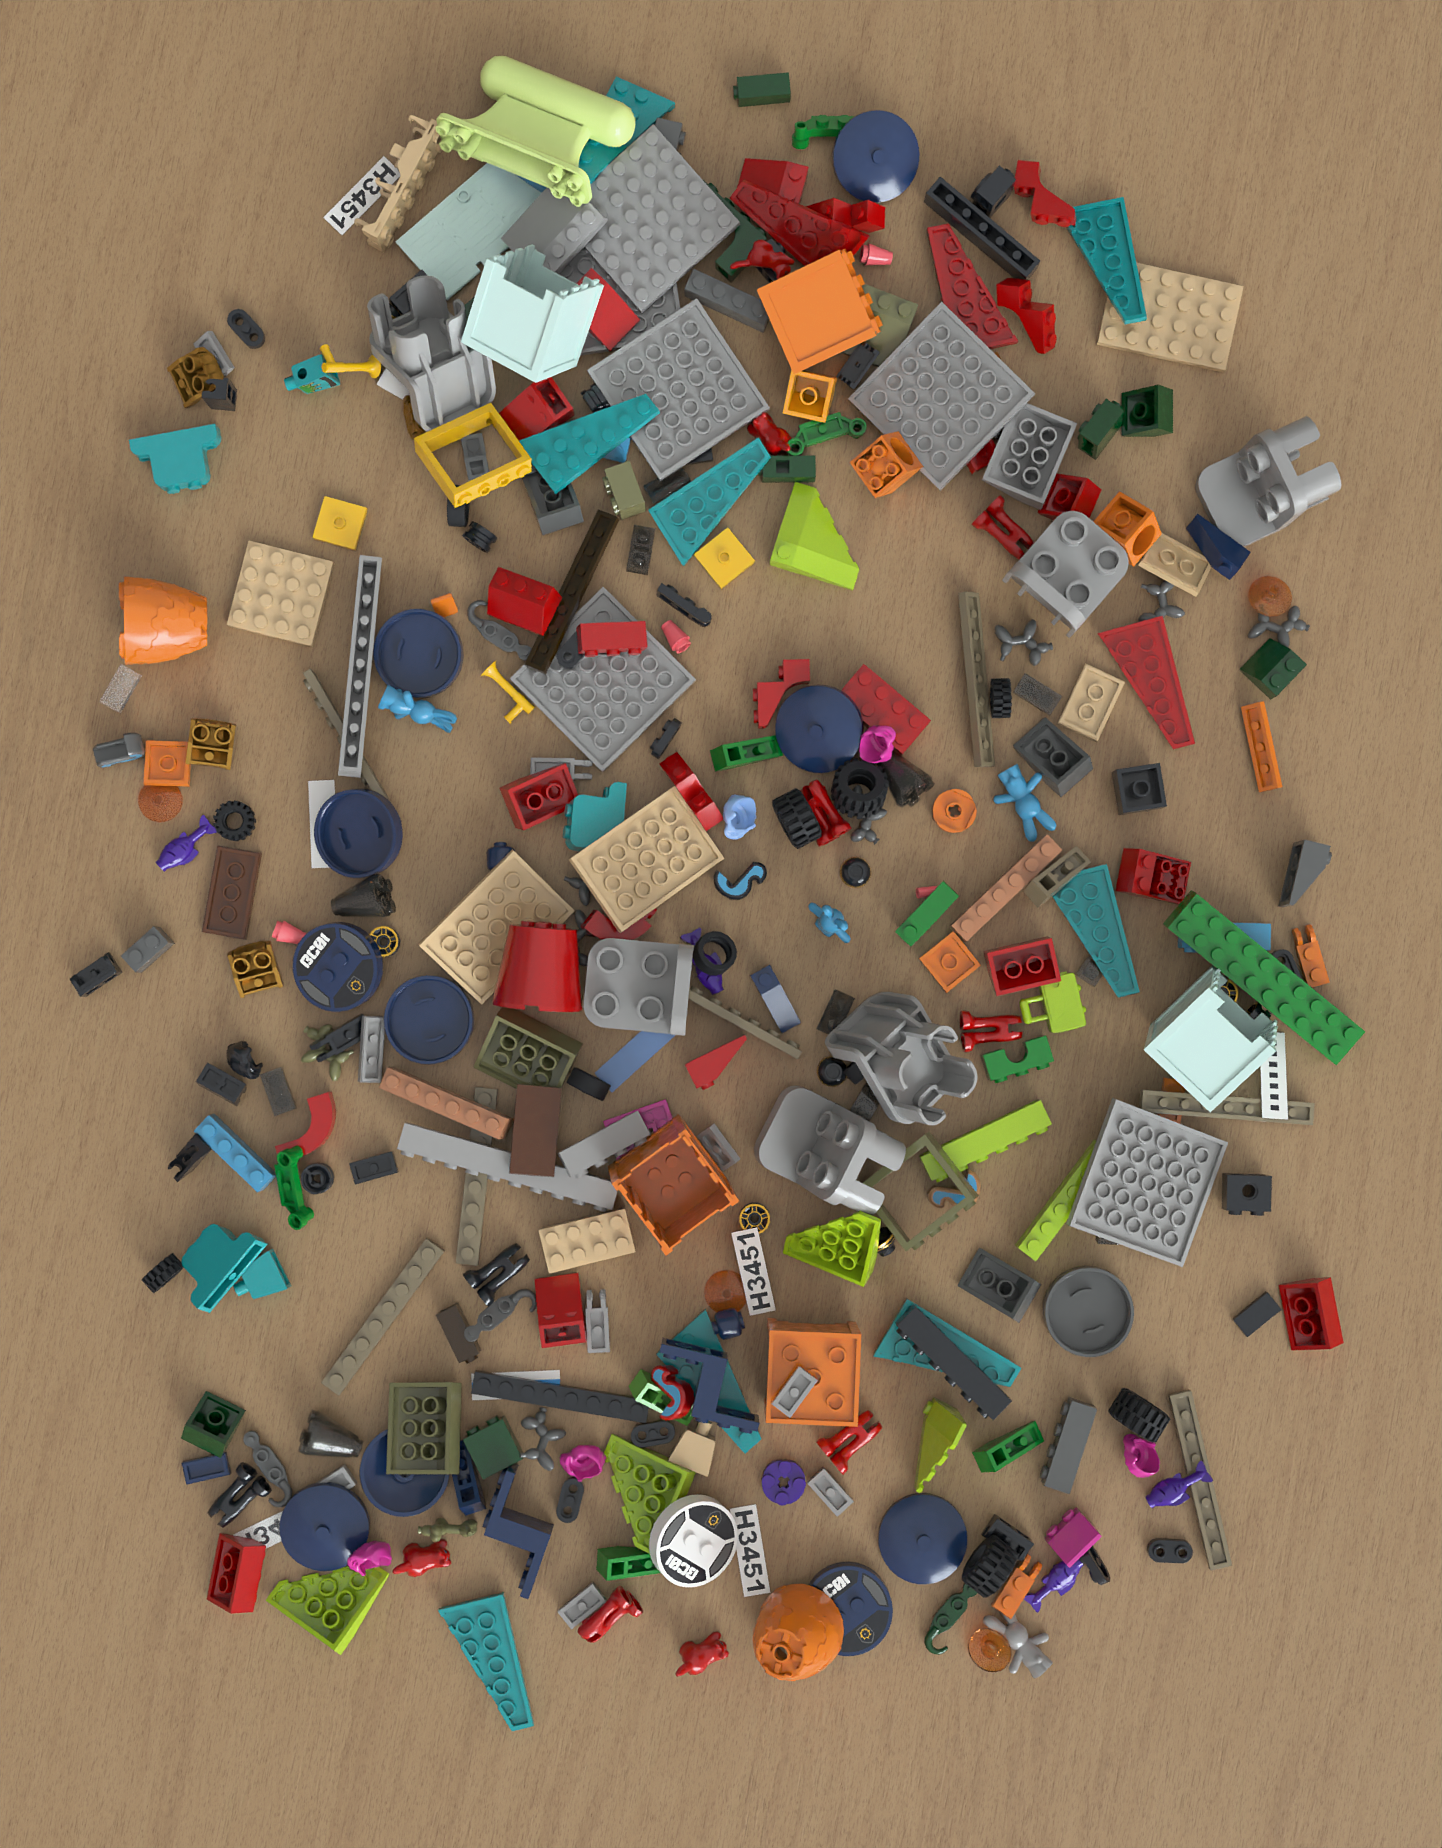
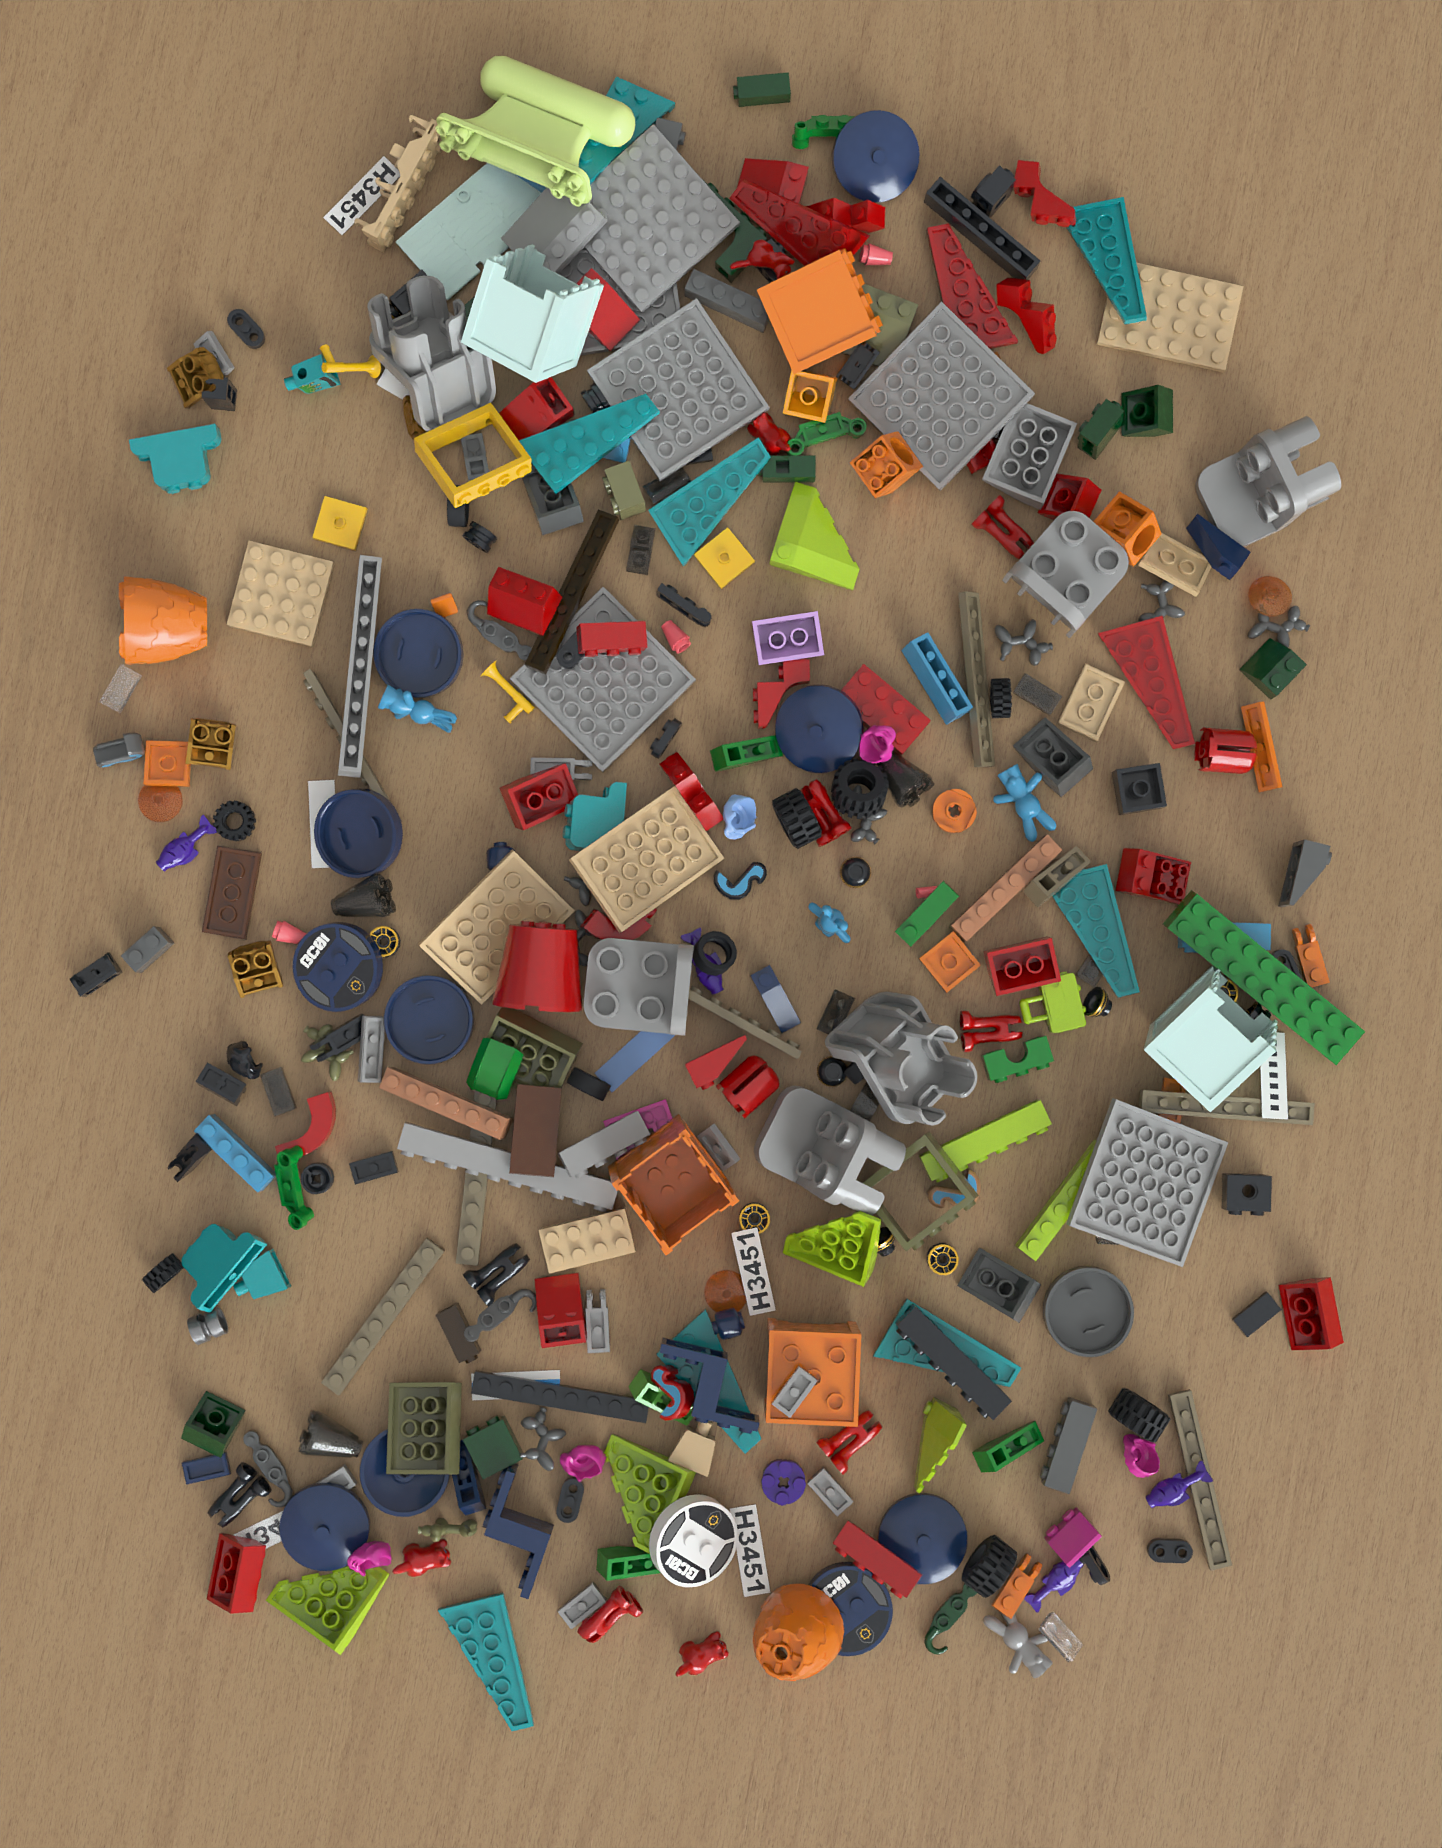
black plate [631,1420,675,1448] -> none
clear orange dish [968,1628,1012,1672] -> none
black hinge [981,1514,1034,1561] -> none
none -> flat silver wheel [187,1306,228,1345]
none -> green slope [466,1038,524,1100]
none -> red cylinder [716,1055,780,1119]
none -> lavender slope [751,611,824,665]
none -> red brick [833,1520,923,1599]
none -> dark azure brick [901,632,973,725]
none -> wheel [926,1243,959,1275]
none -> clear plate [1038,1612,1083,1662]
none -> black piece [1083,987,1112,1017]
none -> red cylinder [1194,727,1257,774]

